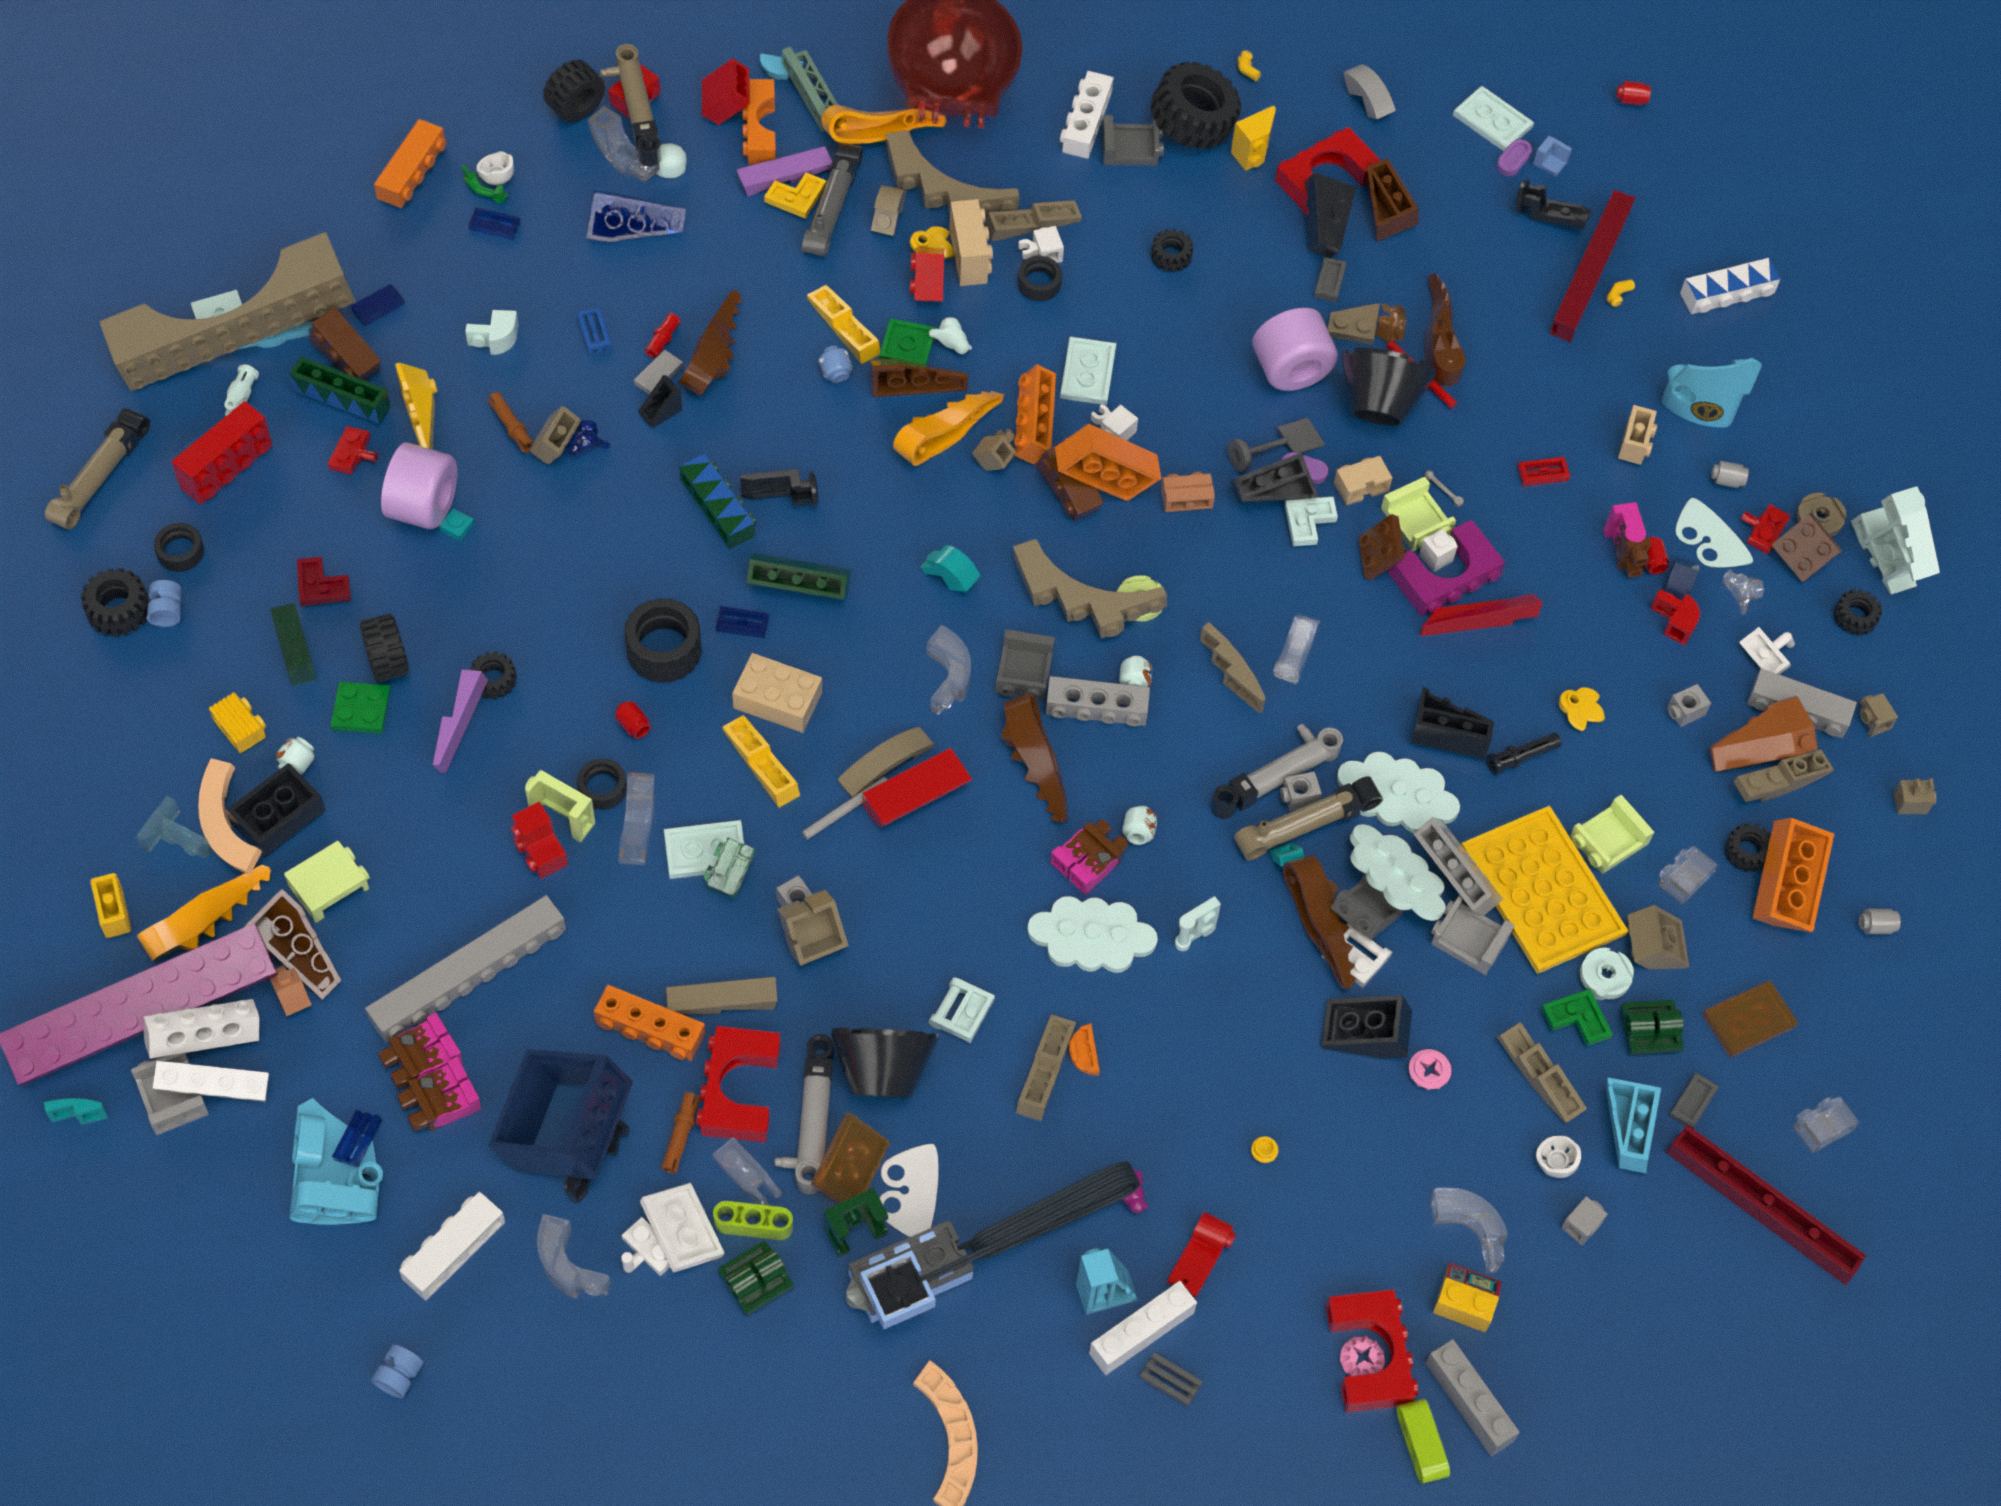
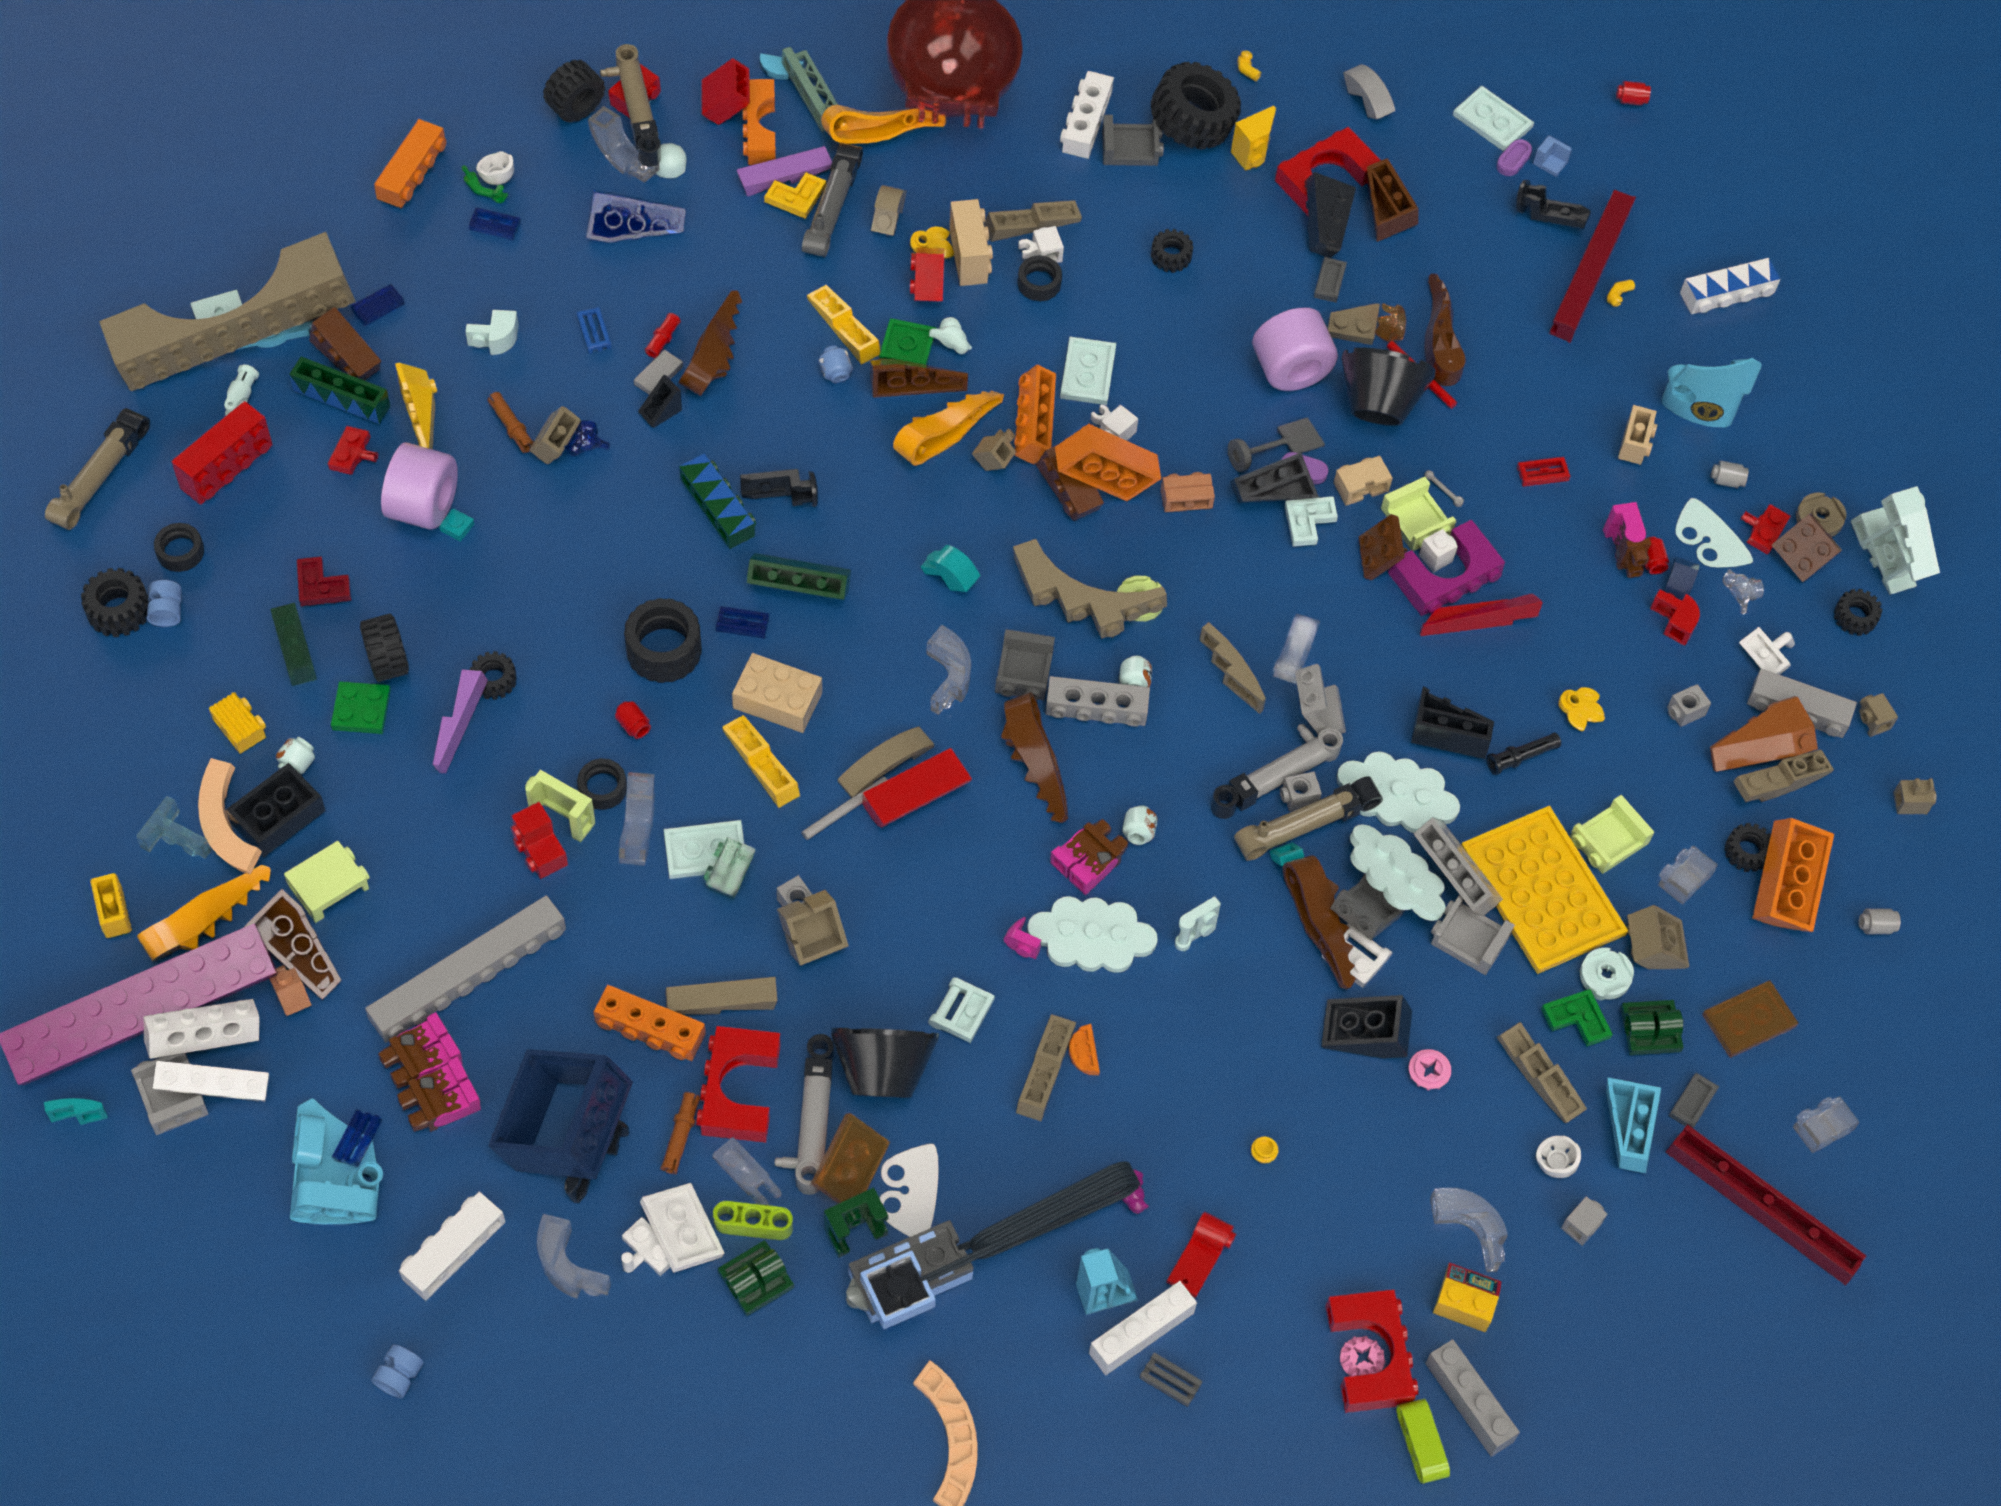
dark tan arch [886,130,1019,216] -> none
none -> dark pink plate [1003,917,1042,959]
none -> light grey panel [1295,664,1346,734]

